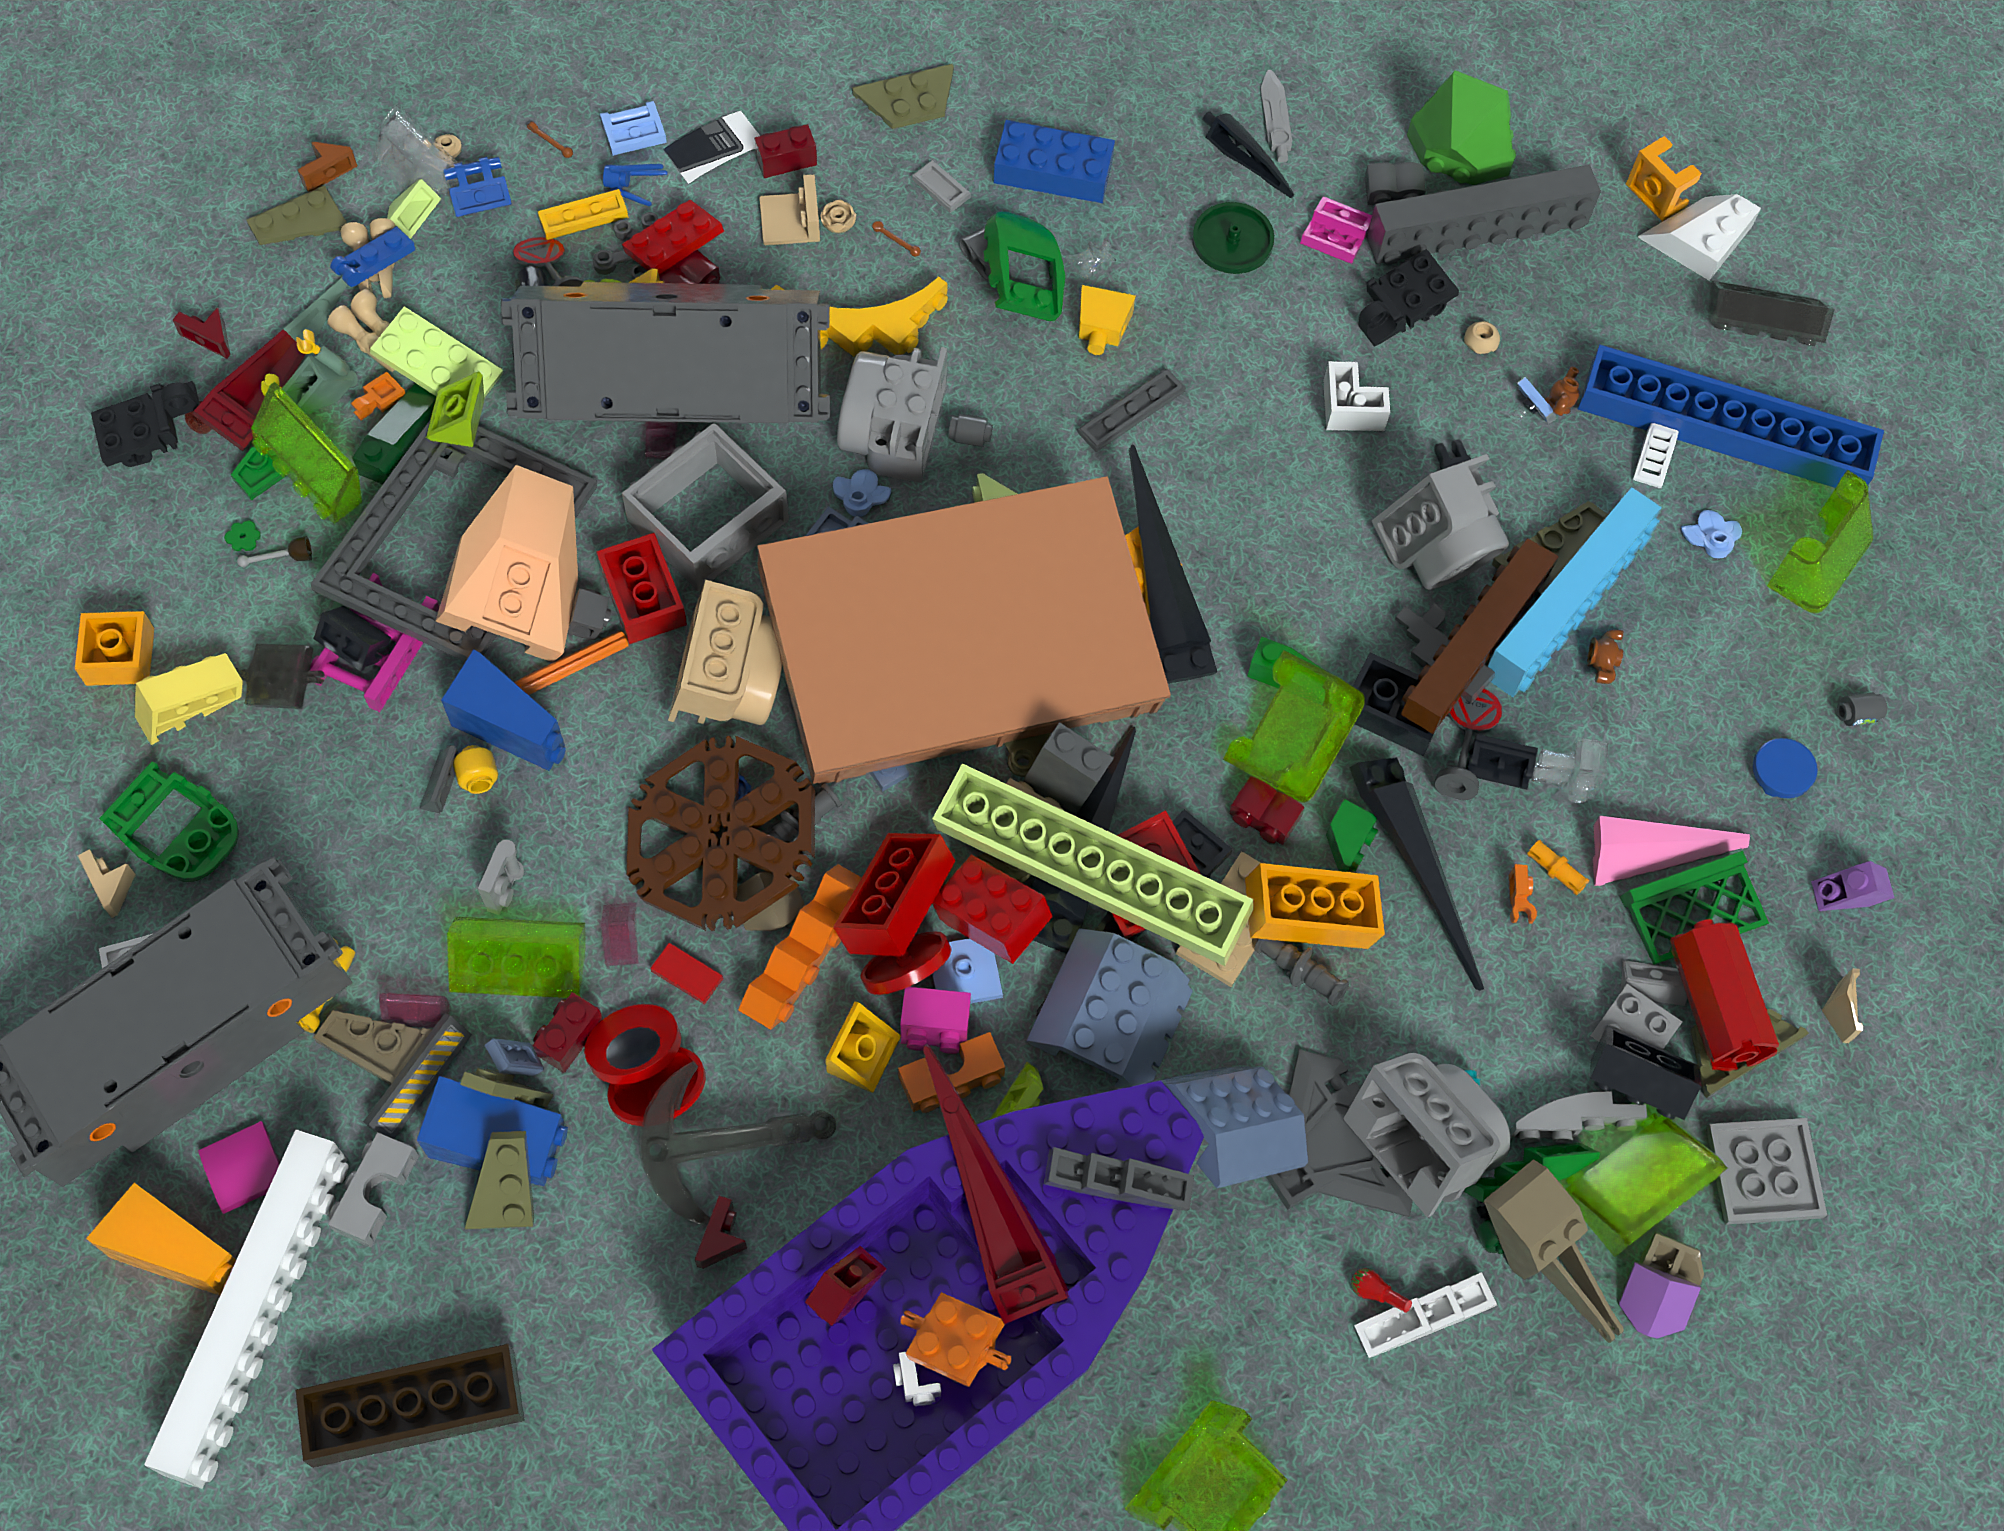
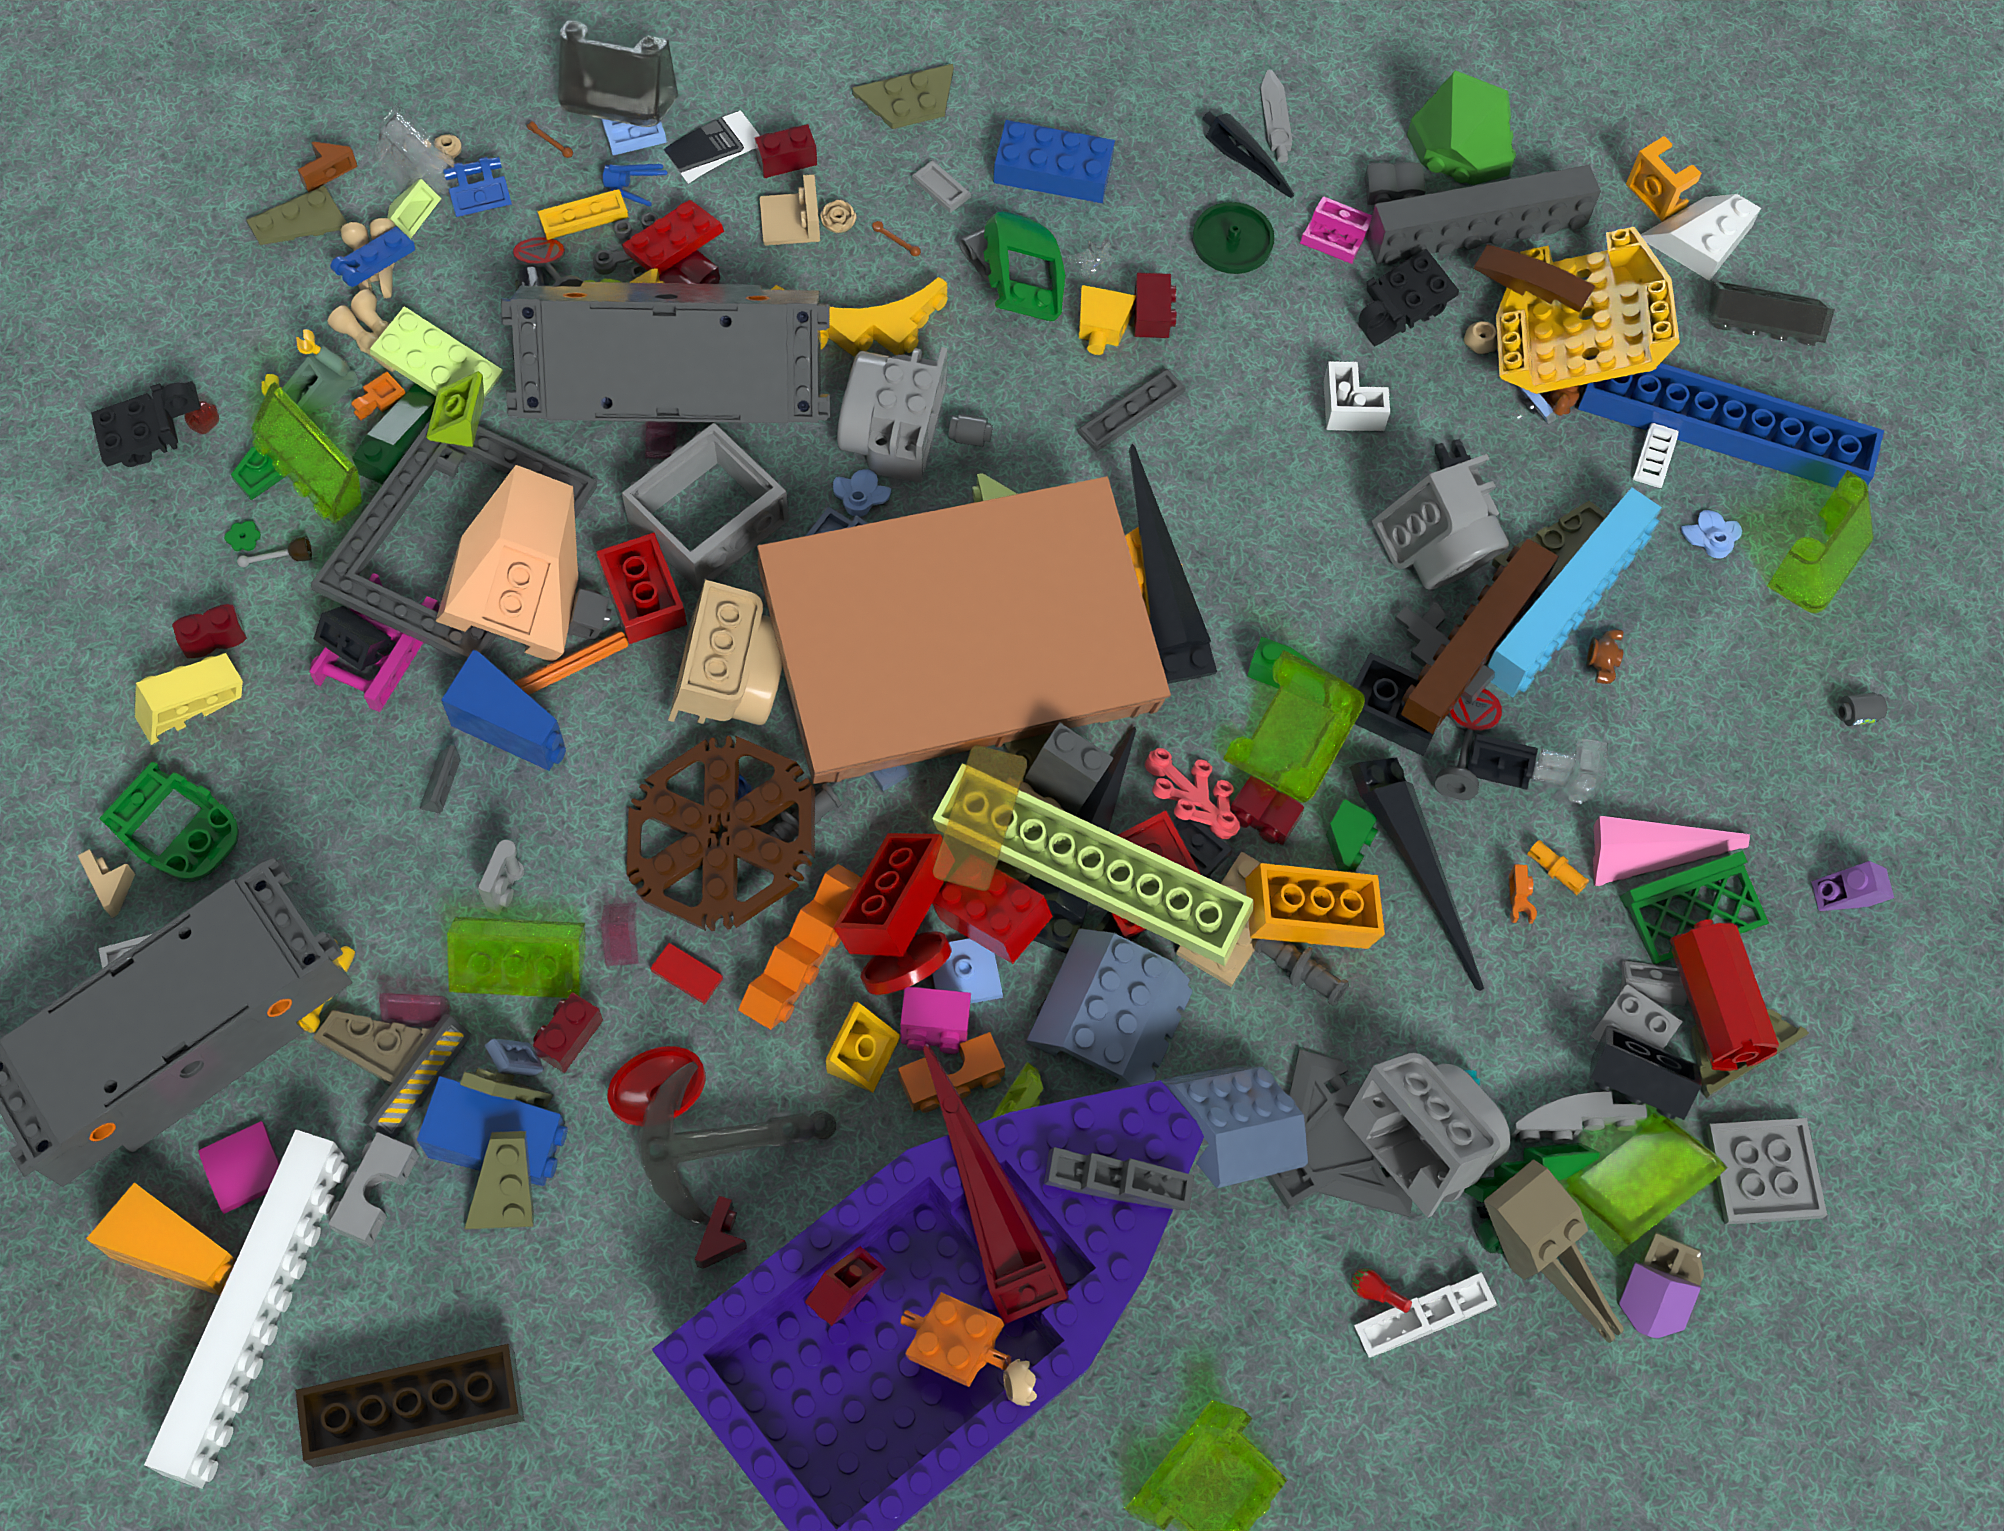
light orange brick [75,611,154,686] -> none
dark red slope [173,308,231,359] -> none
dark red plate [193,277,347,452] -> none
clear smoke plate [235,644,325,709] -> none
yellow head [453,745,498,794] -> none
red piece [584,1004,681,1084] -> none
dark tan slope [737,872,805,931] -> none
white bracket [893,1352,941,1406] -> none
blue tile [1753,738,1818,798] -> none
tan slope [1822,968,1863,1043] -> none
none -> dark red brick [172,604,247,659]
none -> clear smoke windscreen [558,20,678,127]
none -> clear yellow piece [933,745,1027,891]
none -> tan plate [1003,1359,1037,1406]
none -> dark red brick [1134,273,1177,338]
none -> coral plant [1144,748,1240,839]
none -> reddish brown slope [1473,245,1595,313]
none -> yellow wedge [1496,226,1680,394]

